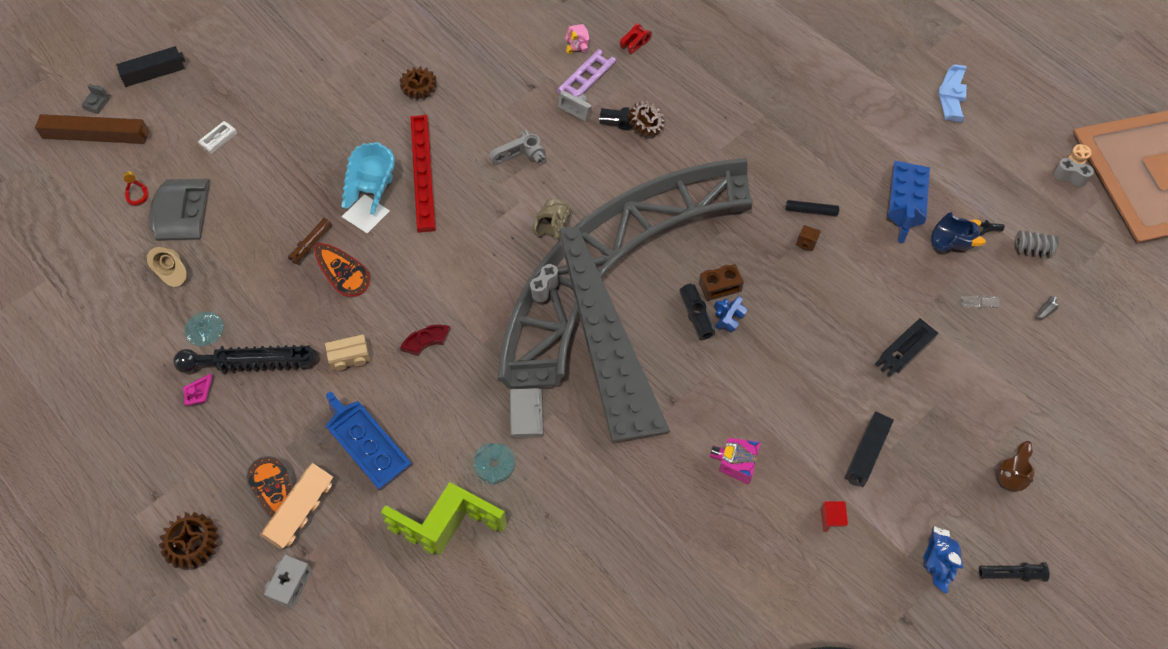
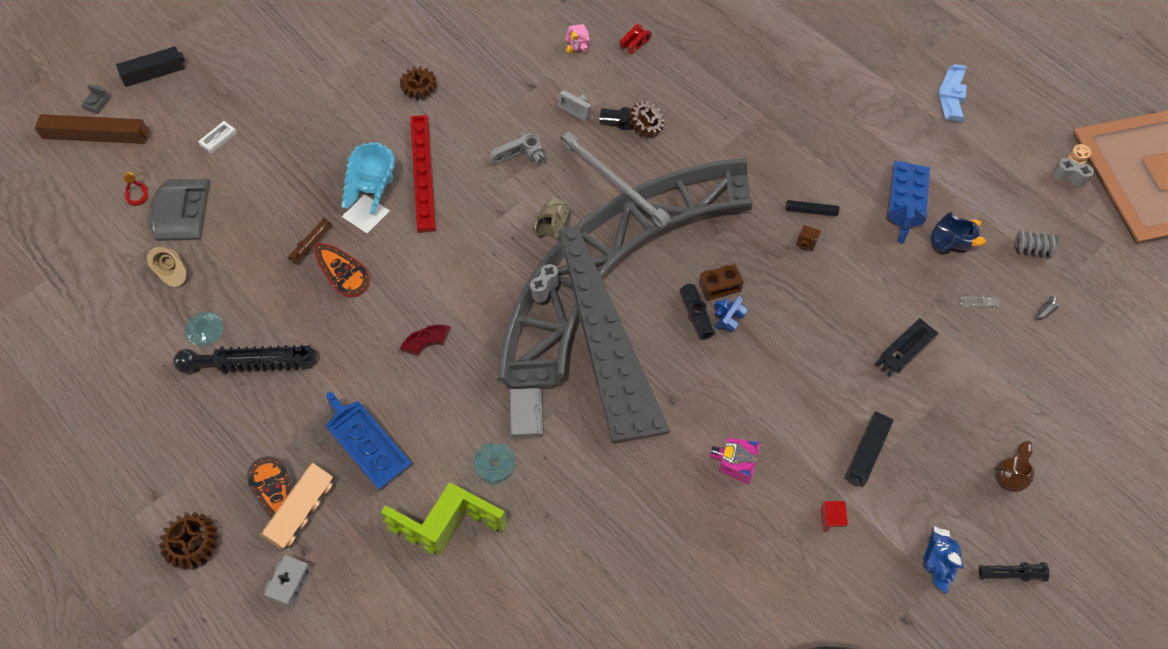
dark pink piece [183,374,213,407] -> none
tan brick [325,334,370,371] -> none
lavender bar [557,49,616,97] -> none
black bar [980,220,1004,236] -> none
none -> light grey piece [560,132,670,228]

